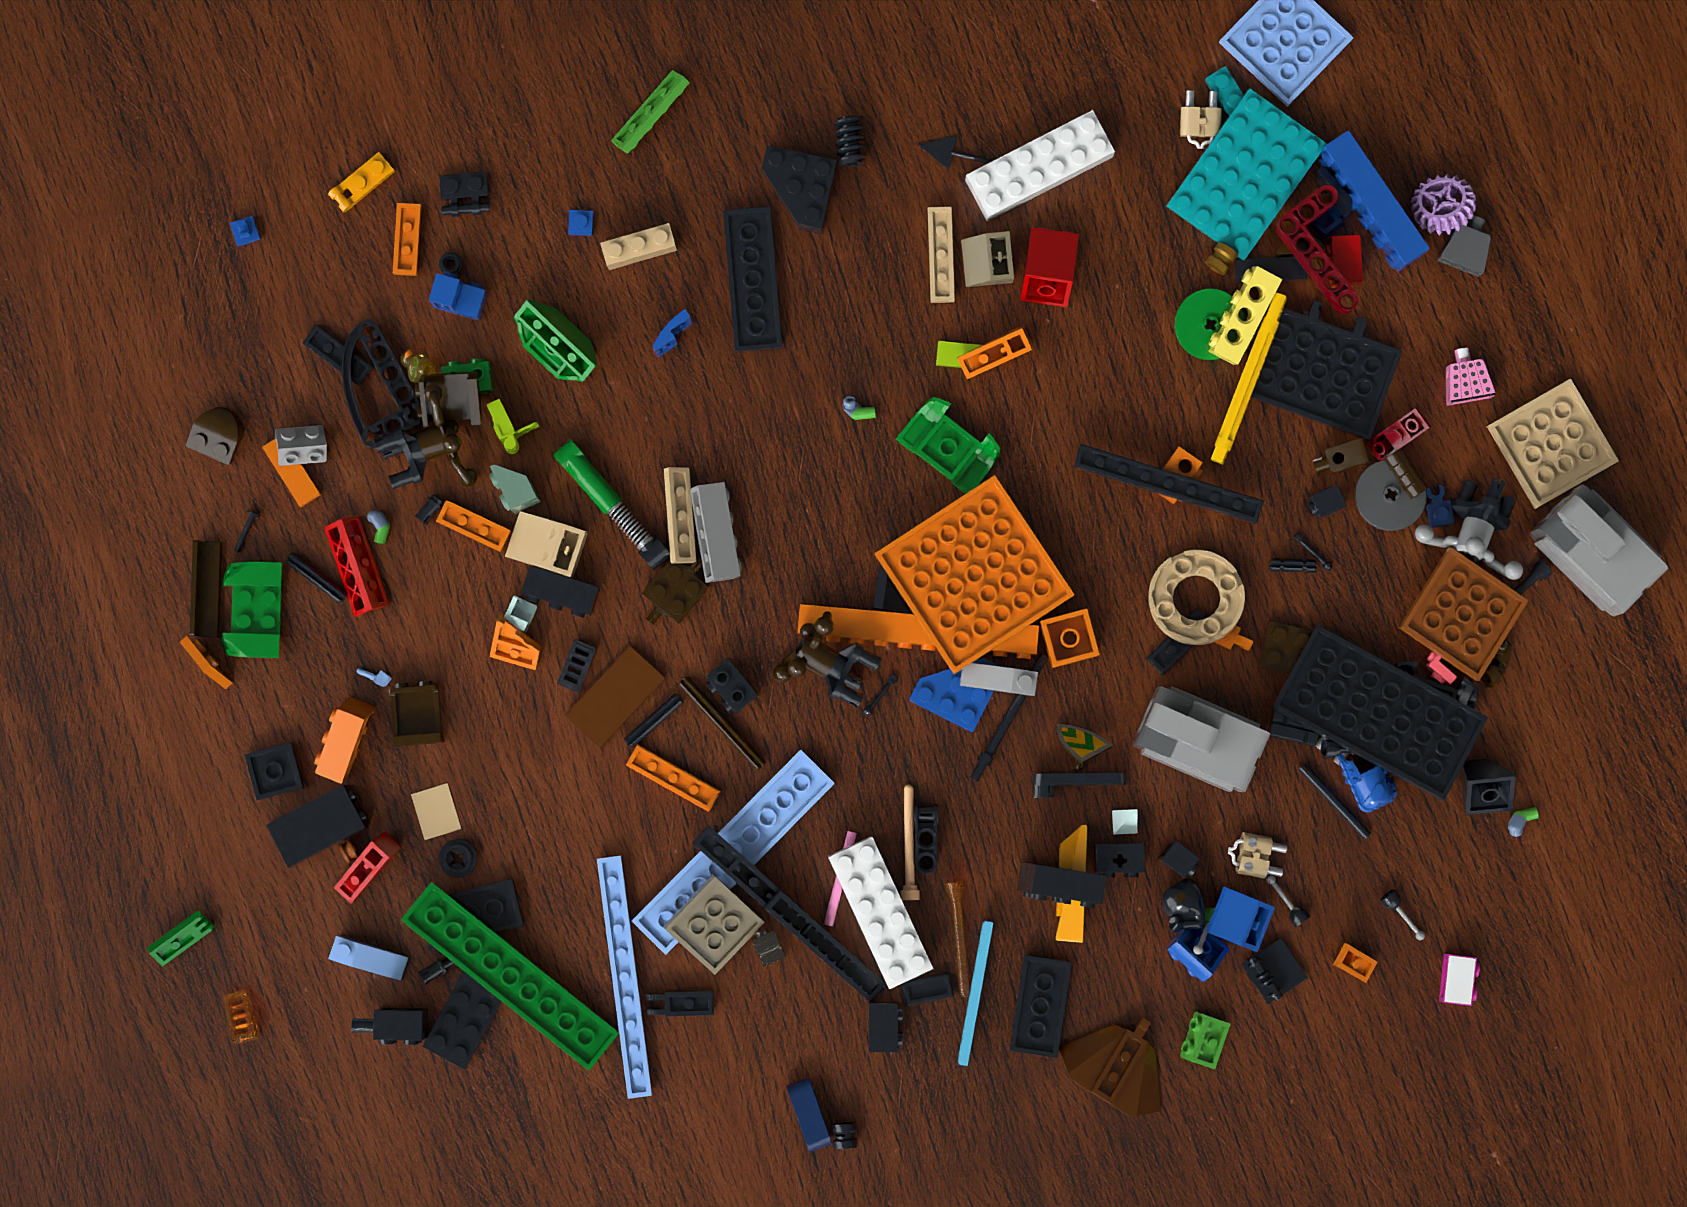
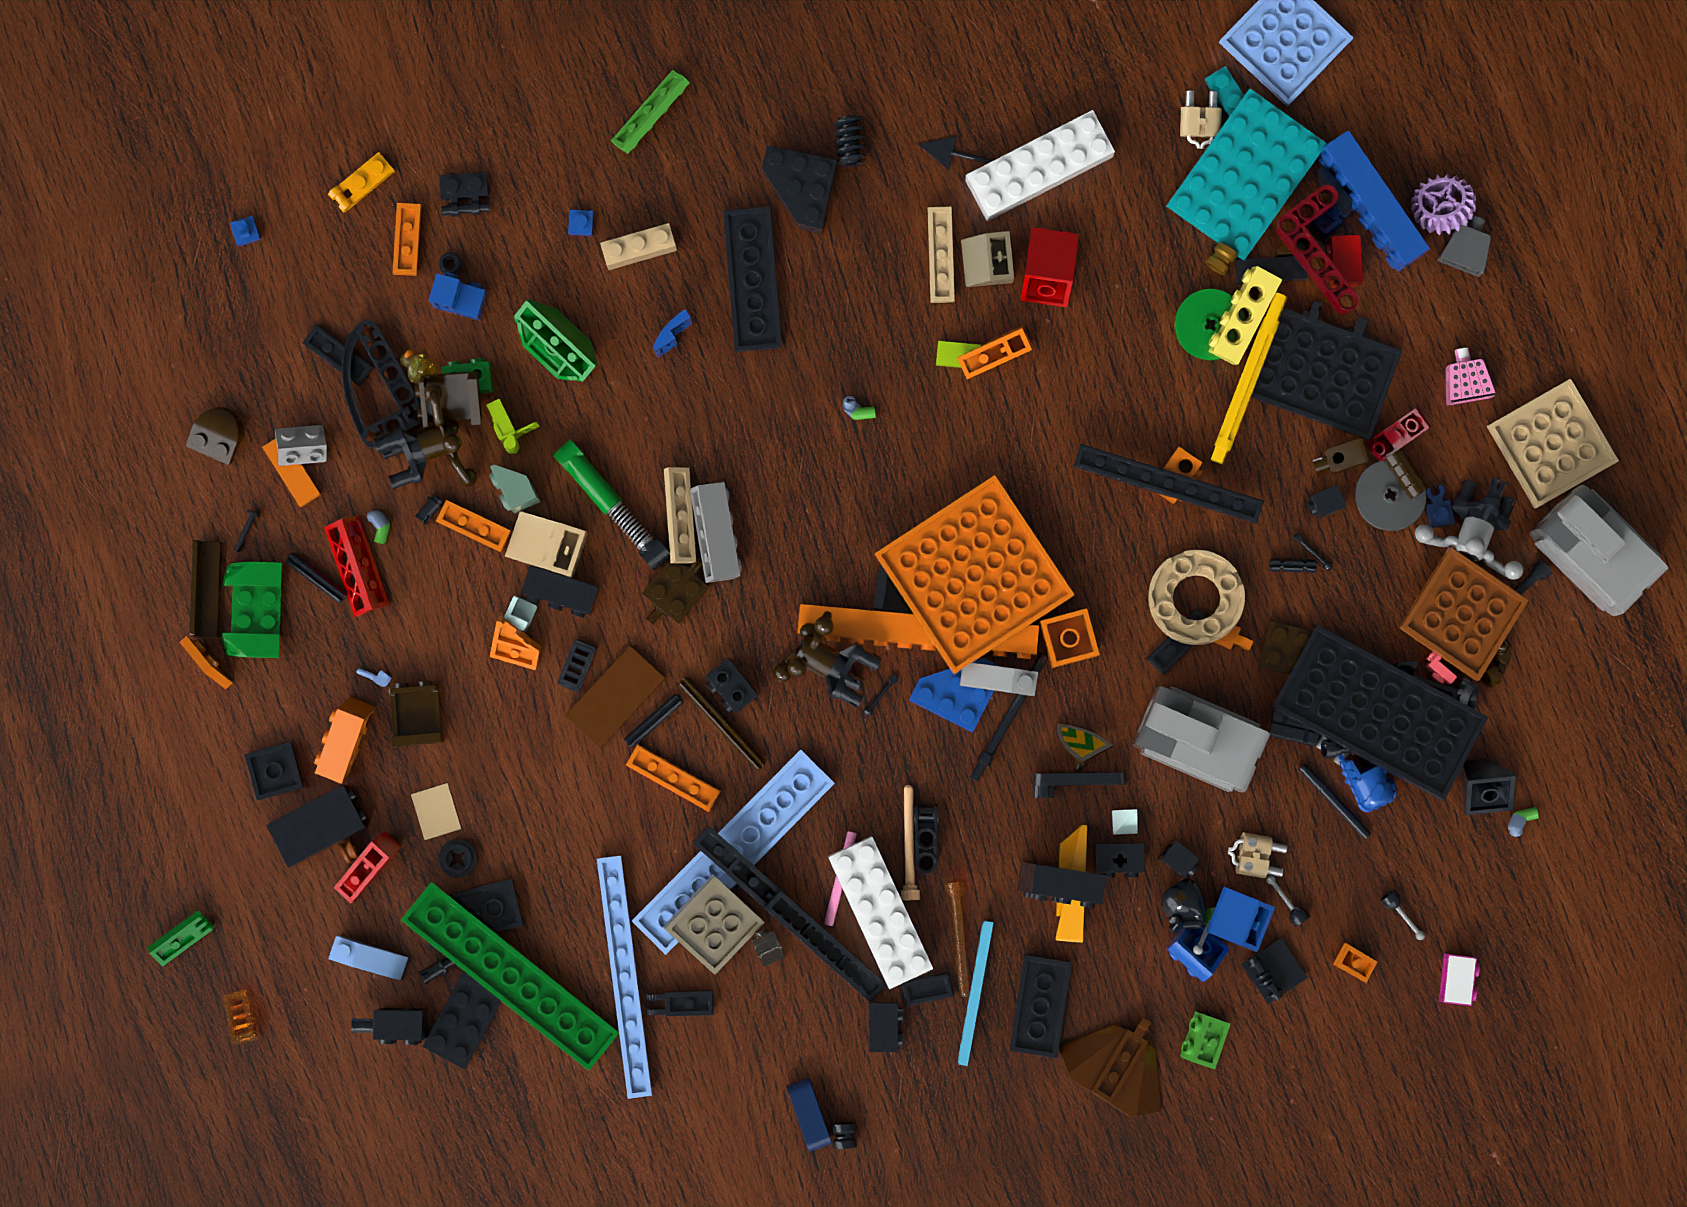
green piece [895,397,1000,494] -> none

